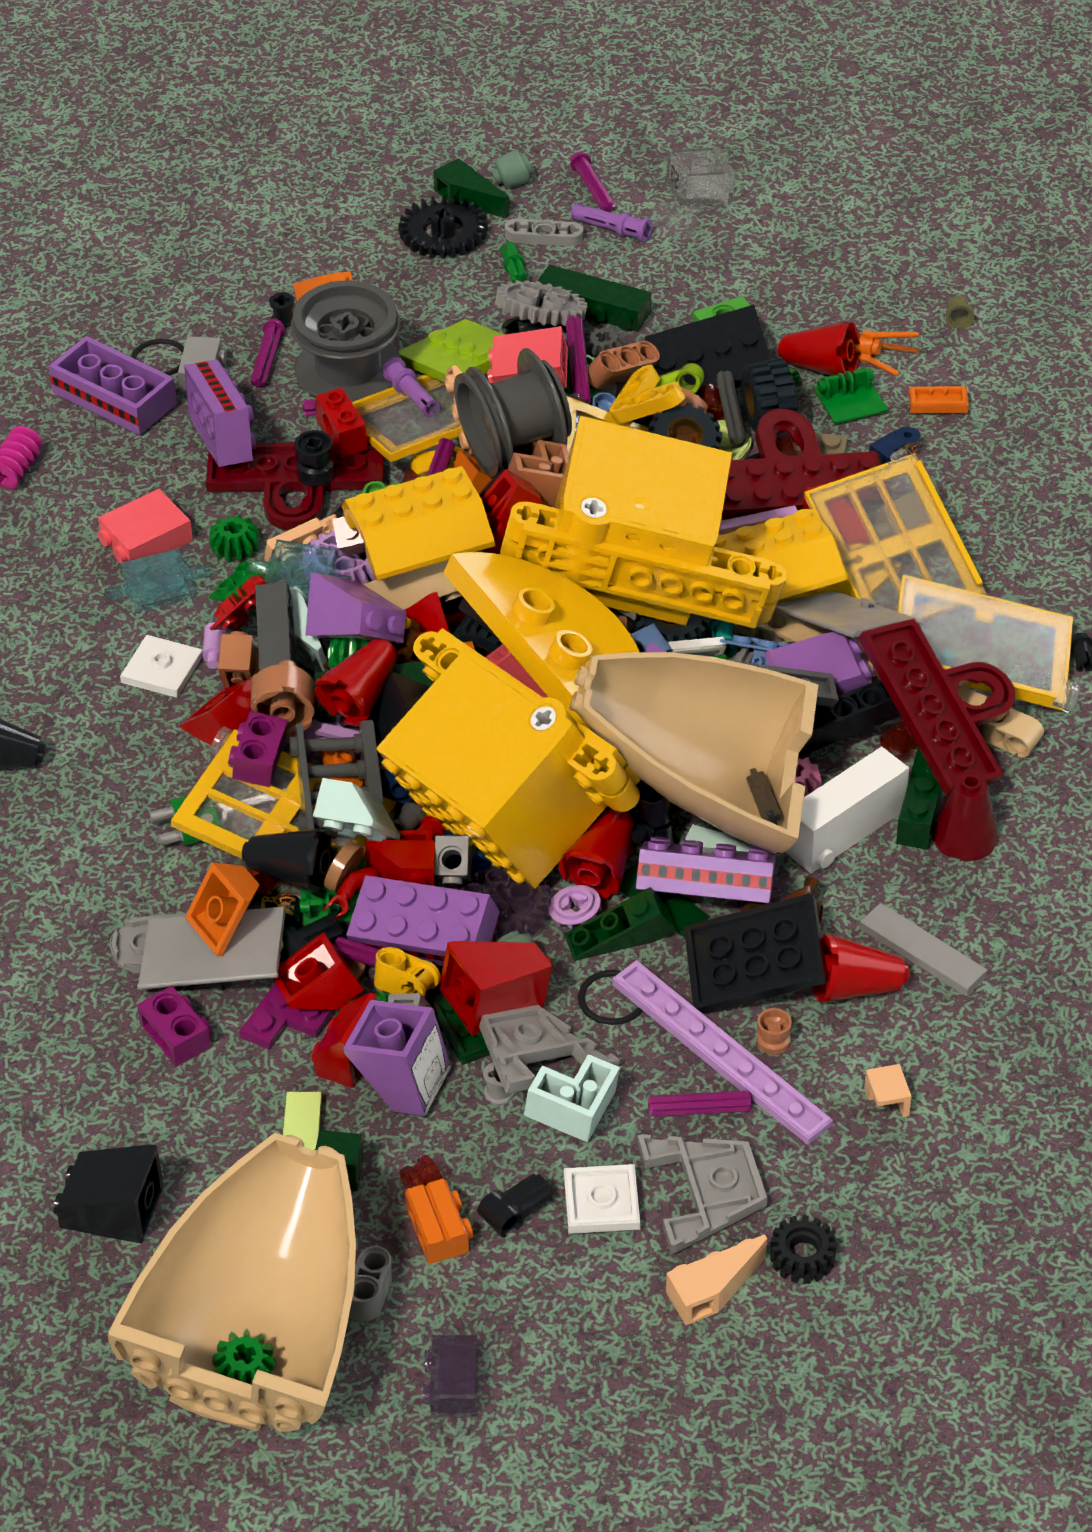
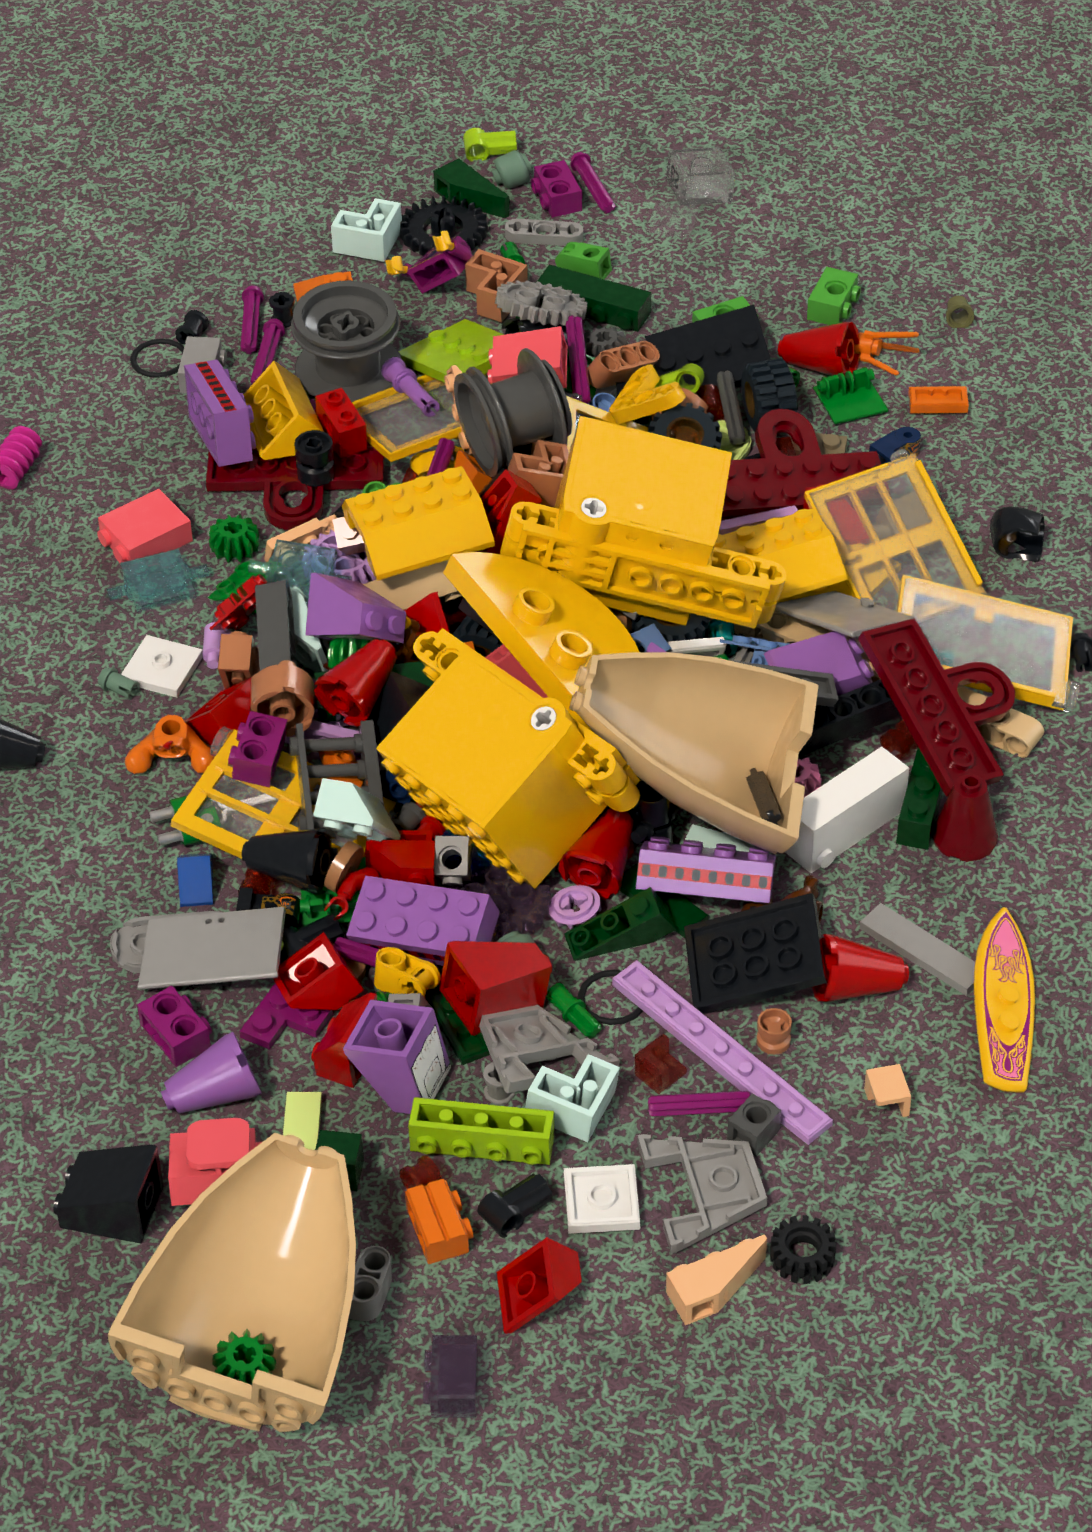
medium lavender brick [49,336,177,435] -> none
orange slope [185,862,260,957] -> none
medium lavender pin [571,203,653,243] -> none
none -> sand green pin [98,667,140,700]
none -> orange head [124,715,216,774]
none -> medium lavender cone [161,1032,262,1114]
none -> coral brick [168,1118,262,1206]
none -> black bush [175,310,209,344]
none -> blue slope [177,853,213,907]
none -> magenta axle [240,286,264,354]
none -> yellow slope [243,361,324,460]
none -> light aqua brick [331,198,402,262]
none -> magenta torso [385,231,473,294]
none -> lime brick [408,1097,554,1165]
none -> lime piece [463,128,517,162]
none -> nougat brick [465,249,528,323]
none -> red slope [497,1237,582,1334]
none -> magenta brick [531,160,582,218]
none -> green axle [546,983,602,1039]
none -> bright green leg [555,242,612,279]
none -> clear red panel [635,1034,687,1094]
none -> dark grey brick [727,1093,781,1157]
none -> bright green brick [807,266,861,325]
none -> yellow piece [974,907,1035,1093]
none -> black piece [990,507,1045,562]

